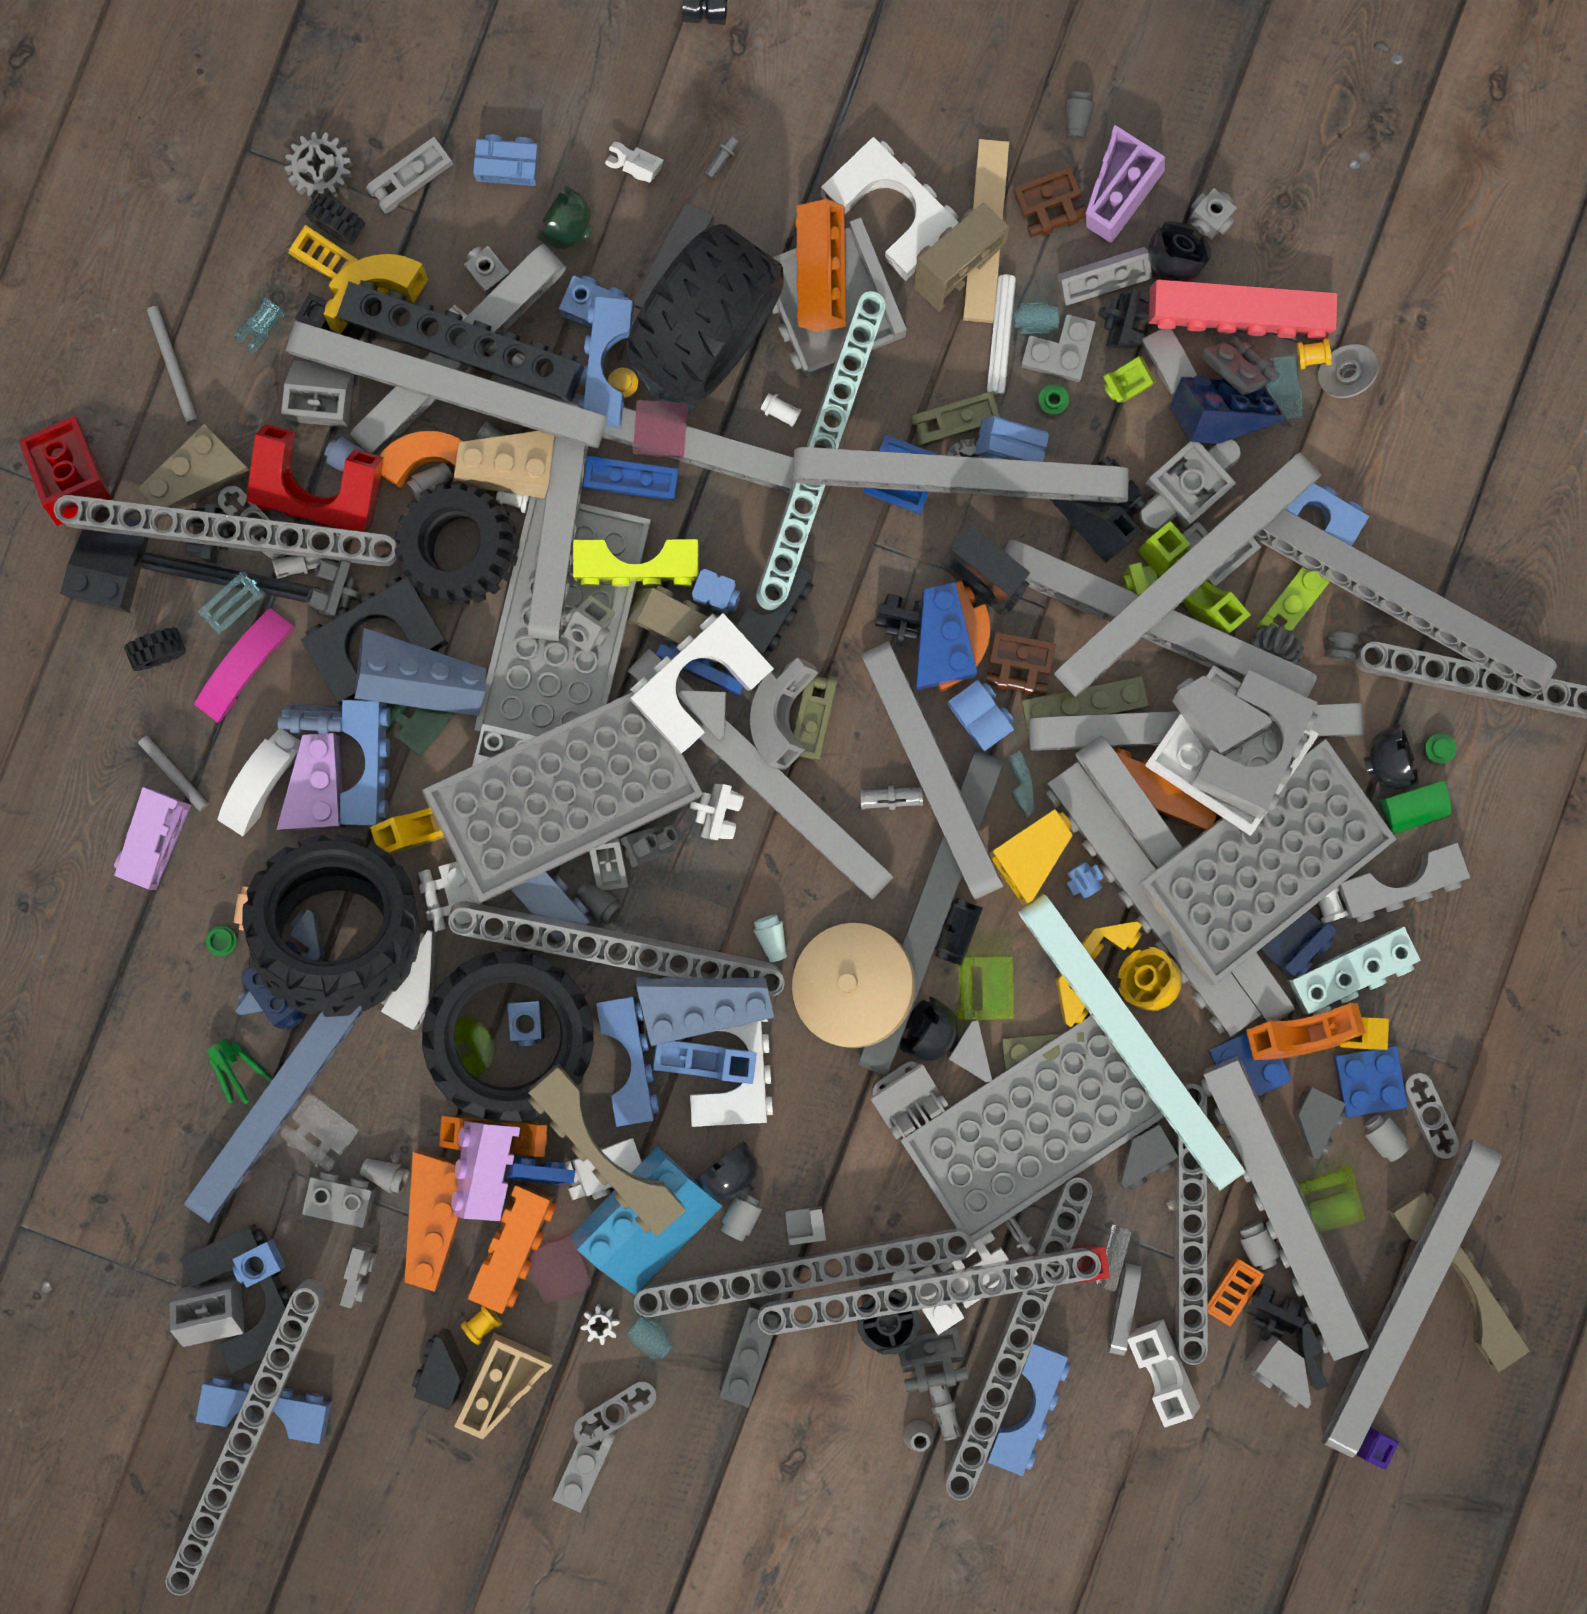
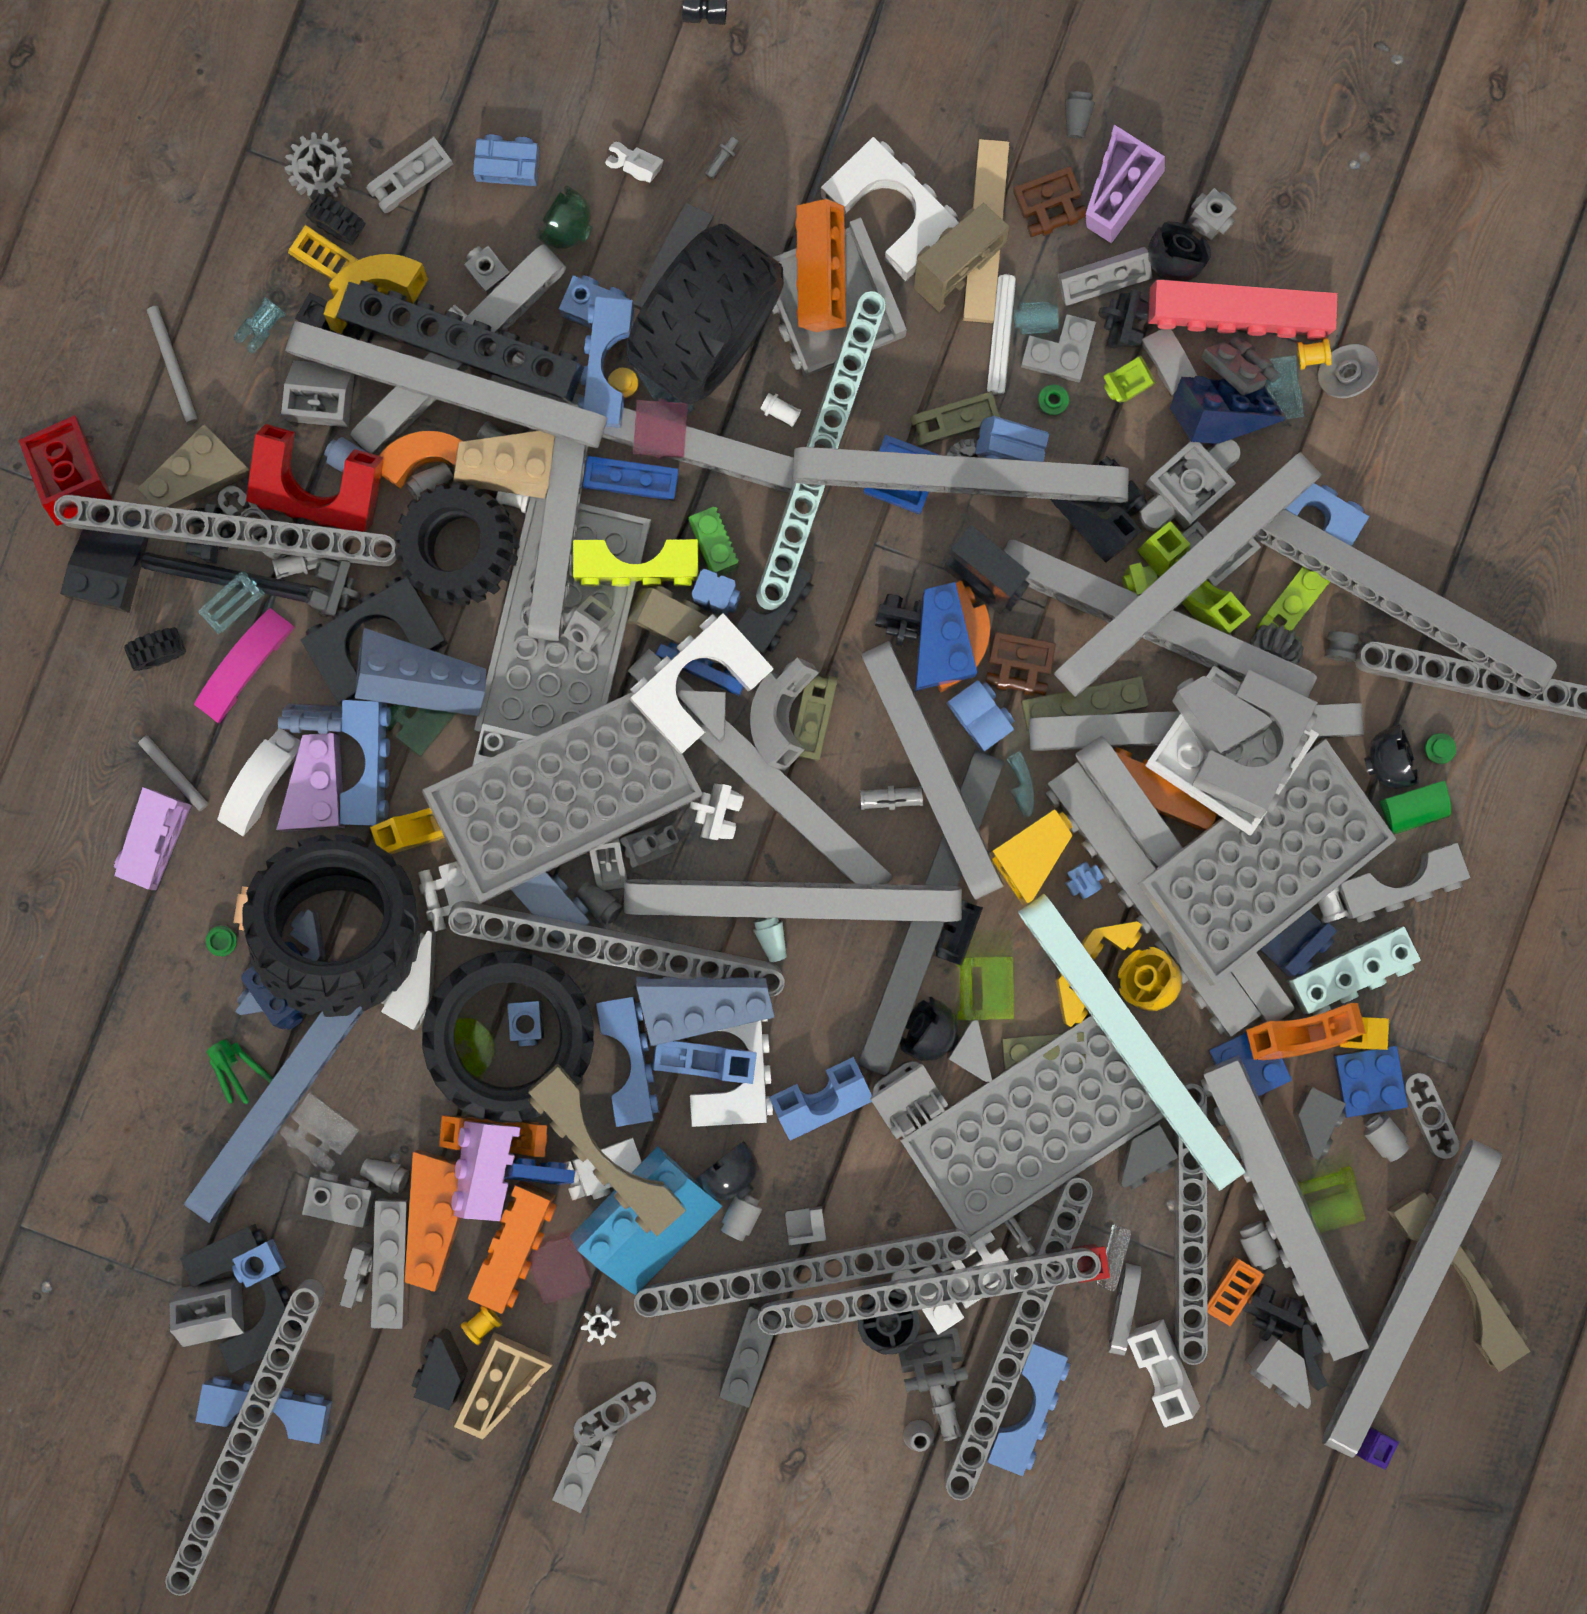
clear light blue brick [626,1316,674,1362] -> none
tan dish [792,923,915,1048] -> none
none -> light grey brick [371,1198,410,1329]
none -> light grey beam [624,879,962,922]
none -> bright green brick [688,507,740,577]
none -> medium blue arch [769,1057,872,1141]

